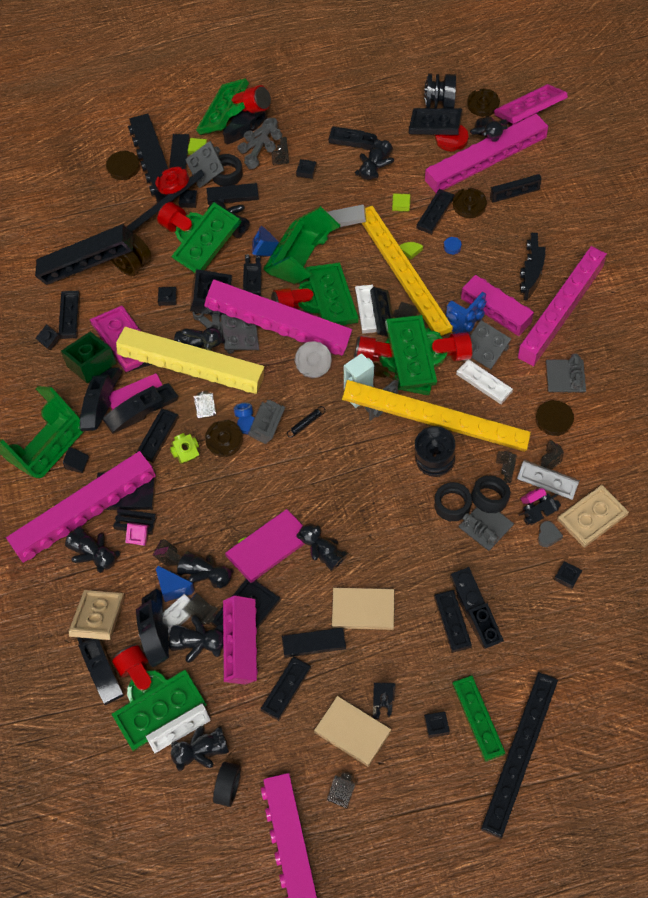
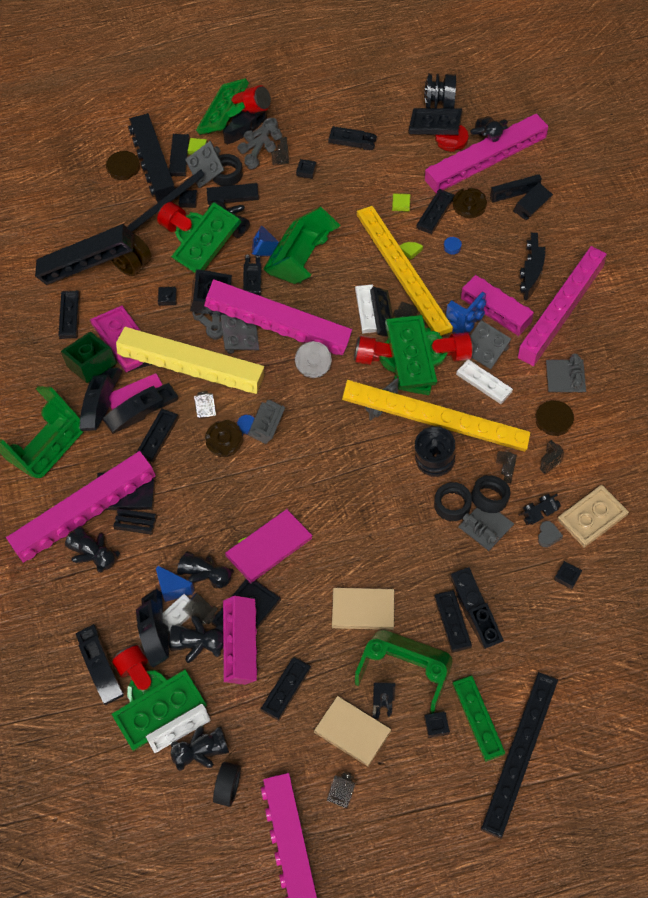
black plate [35,324,61,350] -> none
black slope [63,447,90,473] -> none
tan tile [69,590,124,640] -> none
dark pink tile [125,522,148,546] -> none
clear smoke bracket [152,539,181,566] -> none
red tile [155,167,189,194] -> none
lime brick [170,433,199,464] -> none
black piece [174,327,225,350] -> none
blue tile [234,403,253,418] -> none
green plate [271,263,359,325] -> none
black tile [282,628,346,658] -> none
black piece [287,406,325,437] -> none
black piece [296,523,349,572] -> none
light grey tile [327,204,366,227] -> none
light aqua brick [344,353,374,408] -> none
black piece [355,139,394,180] -> none
dark brown sword [374,363,398,381] -> none
dark brown tile [467,88,500,117] -> none
dark pink tile [494,84,568,124] -> none
light grey tile [517,460,580,499] -> none
dark pink tile [520,488,547,504] -> none
none -> green windscreen [355,630,453,714]
none -> black hinge [513,183,553,220]

